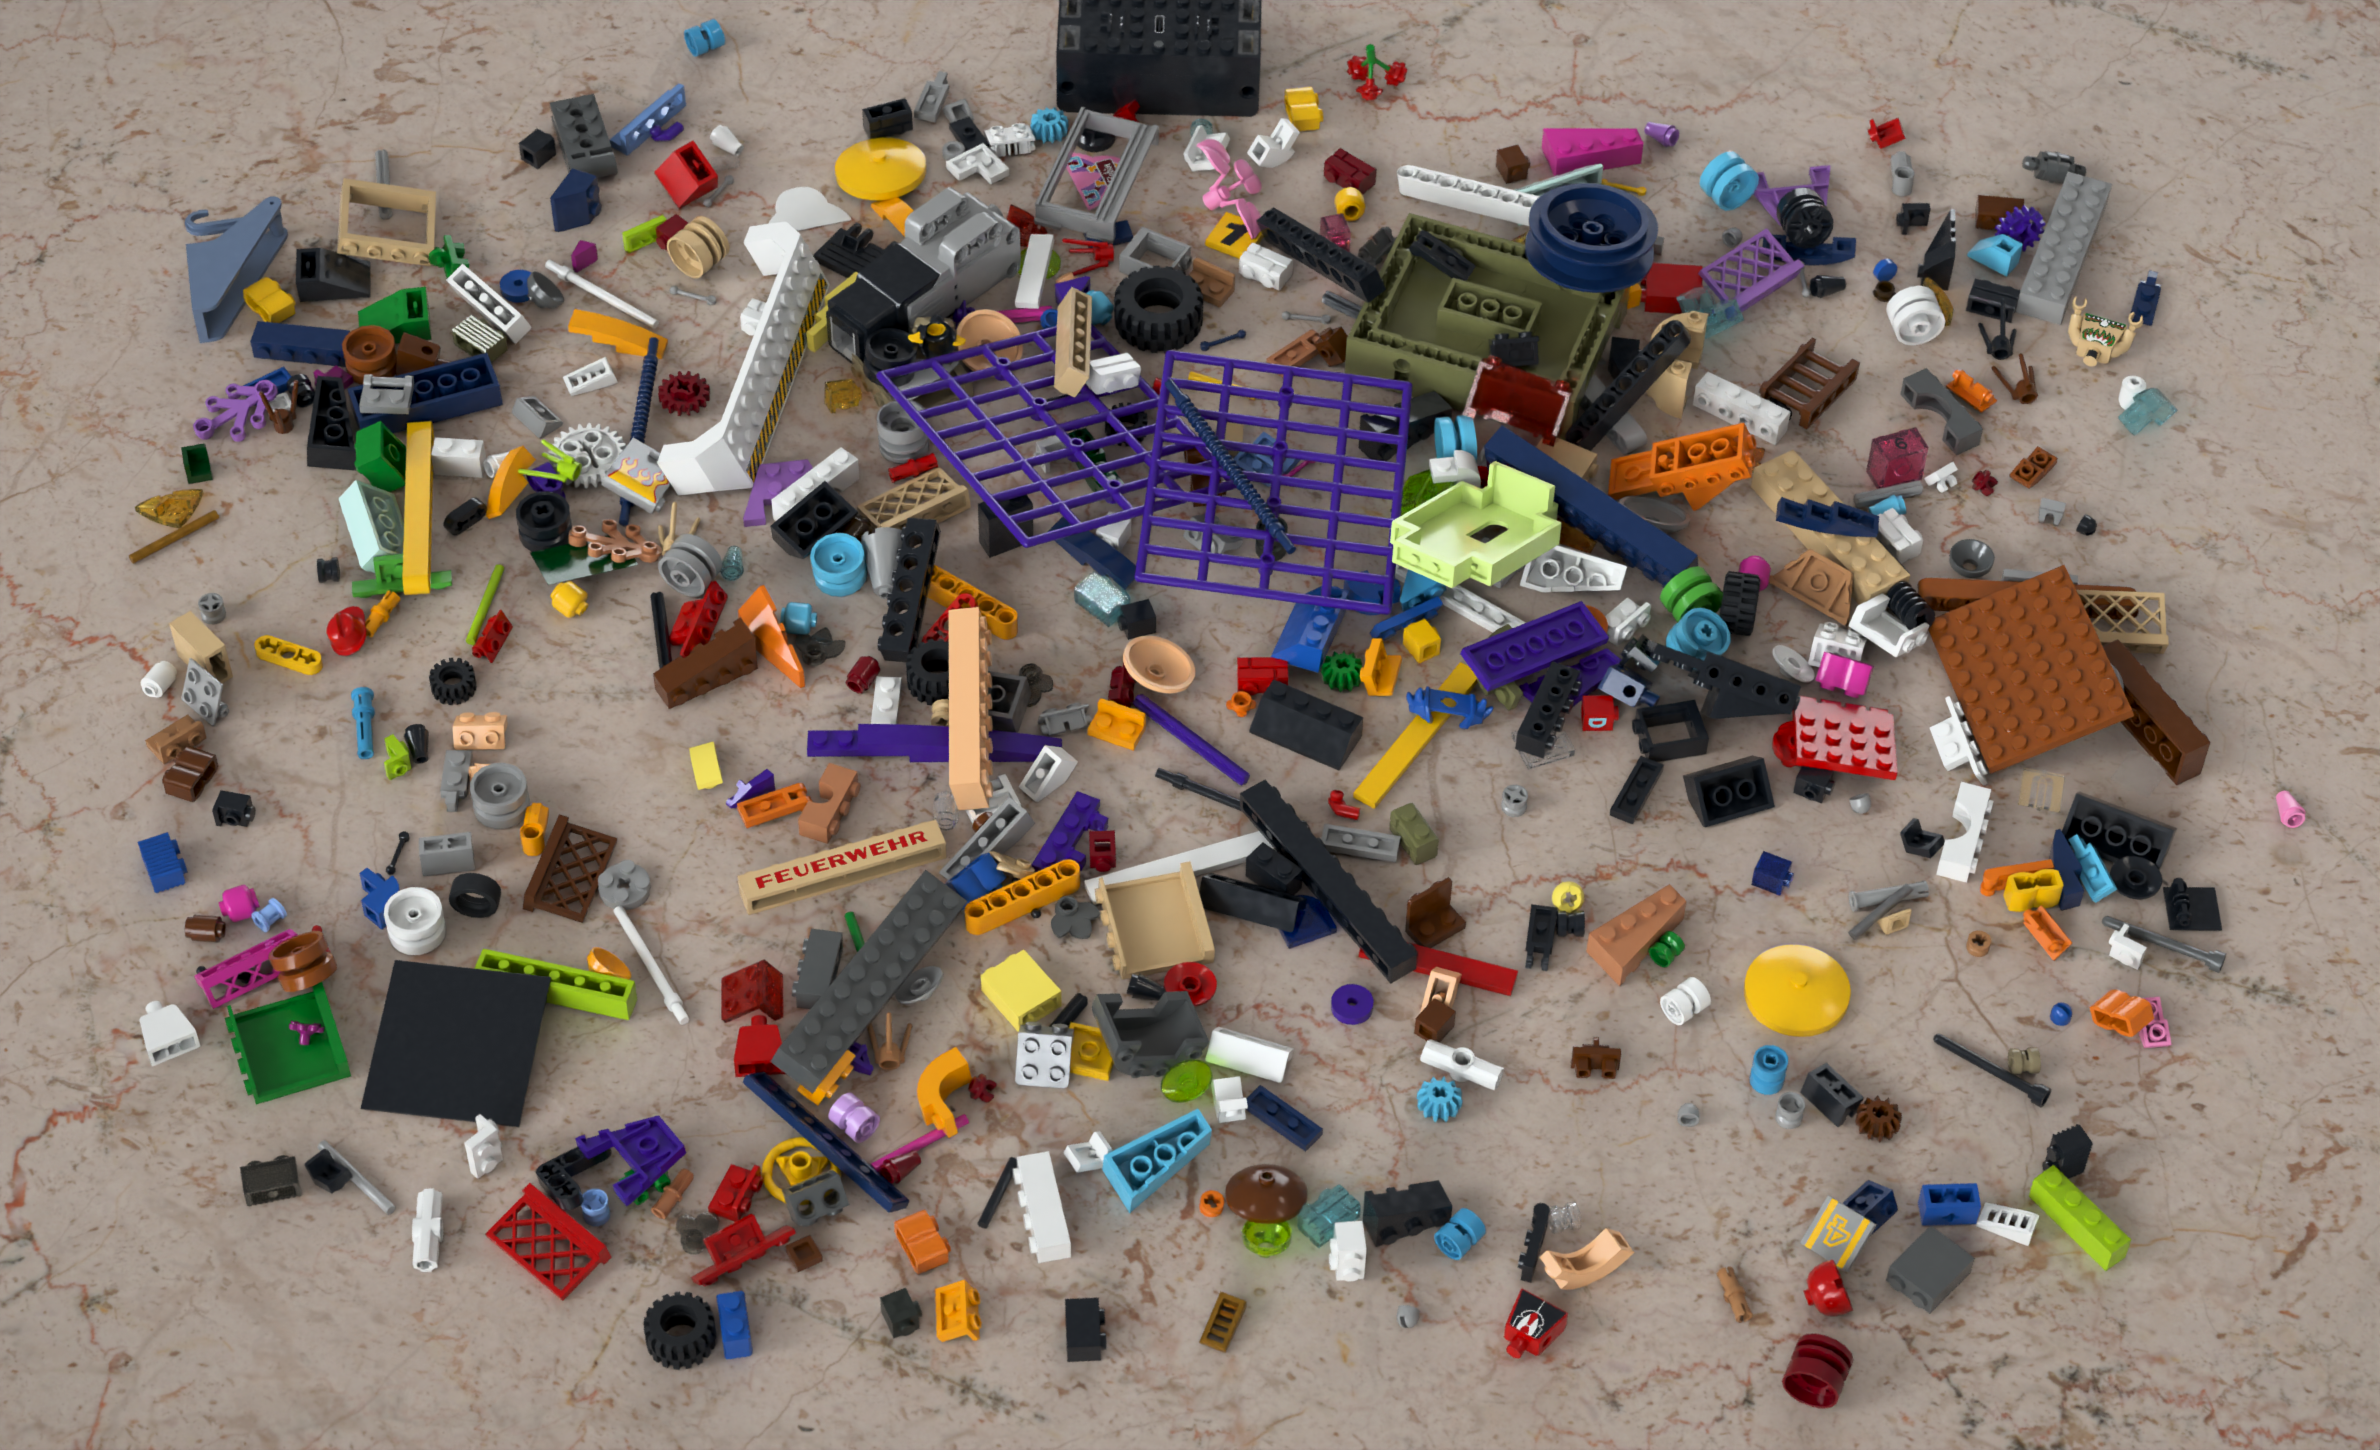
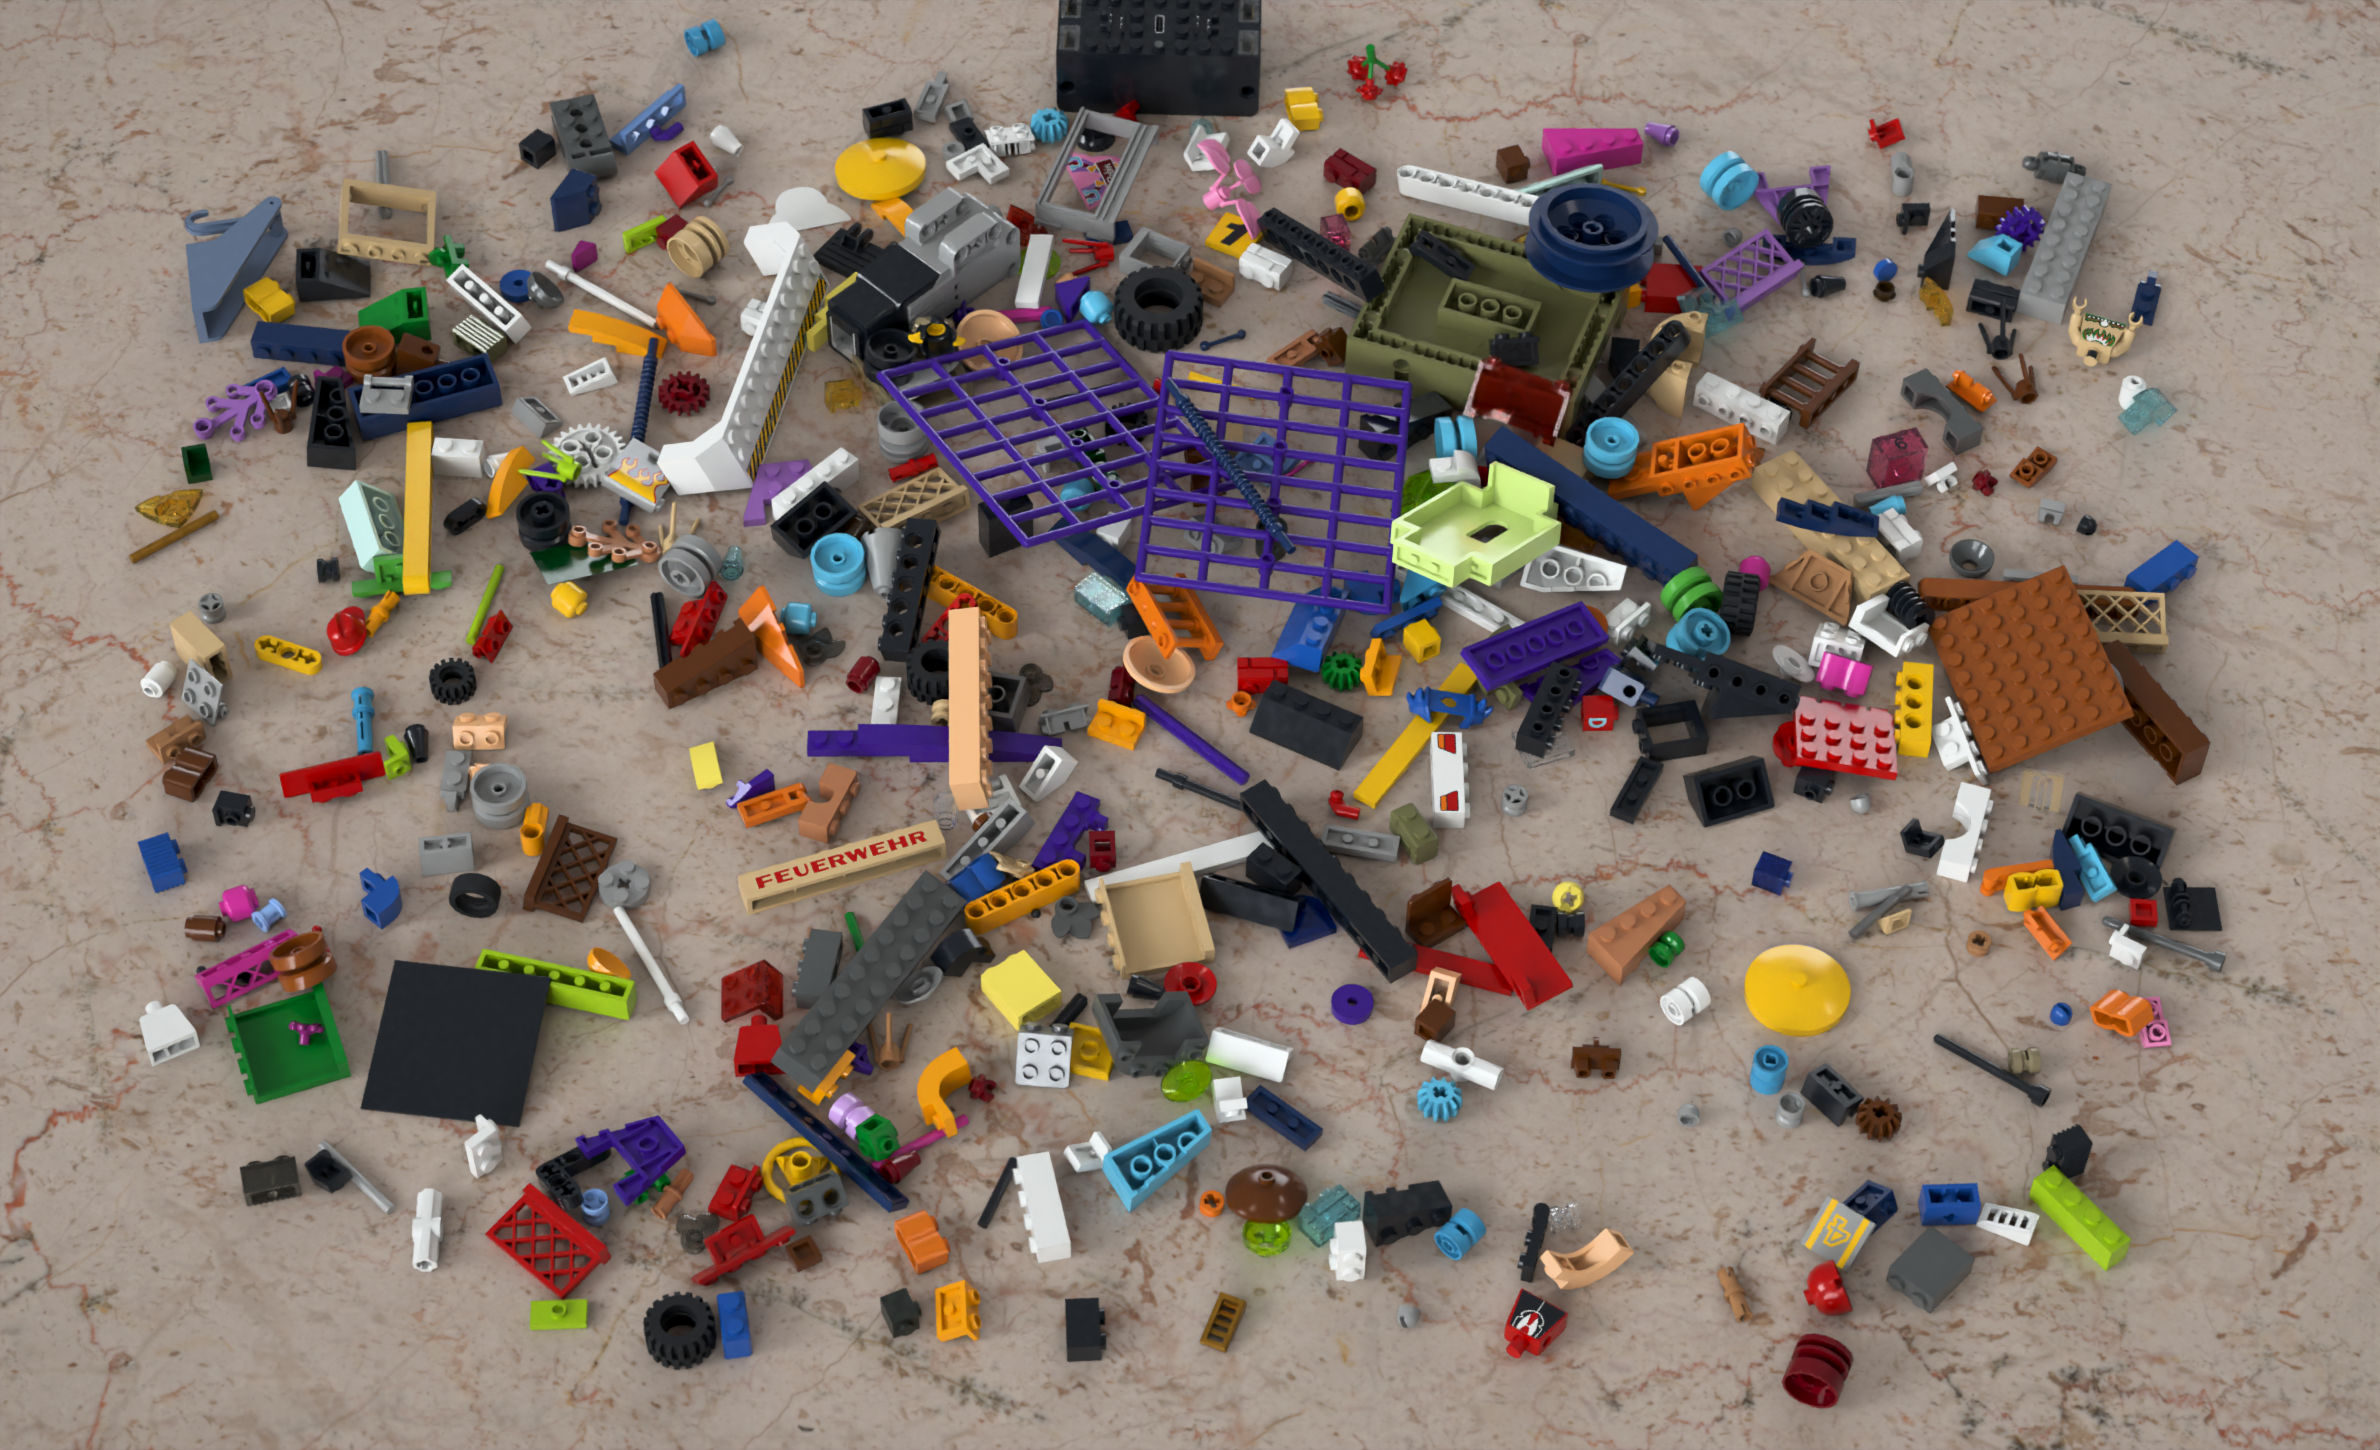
green brick [355,421,406,492] -> none
white wheel [384,887,446,955] -> none
black hinge [386,831,409,875] -> none
tan brick [1054,287,1092,397] -> none
white brick [1086,353,1141,395] -> none
light grey hinge [1282,311,1331,325] -> none
light grey dish [1619,496,1690,534] -> none
white wheel [1886,286,1946,346] -> none
bright pink cone [2276,791,2305,828] -> none
none -> red bracket [279,751,386,803]
none -> lime plate [530,1299,588,1330]
none -> orange wedge [656,281,717,357]
none -> green brick [854,1114,901,1162]
none -> black brick [930,928,996,977]
none -> medium azure head [1060,478,1094,512]
none -> orange fence [1126,573,1224,661]
none -> white brick [1430,732,1470,828]
none -> red bracket [1451,882,1573,1011]
none -> medium azure wheel [1582,417,1639,479]
none -> dark blue bar [1662,235,1716,302]
none -> yellow brick [1894,661,1934,758]
none -> blue brick [2124,540,2199,607]
none -> red plate [2128,898,2158,927]

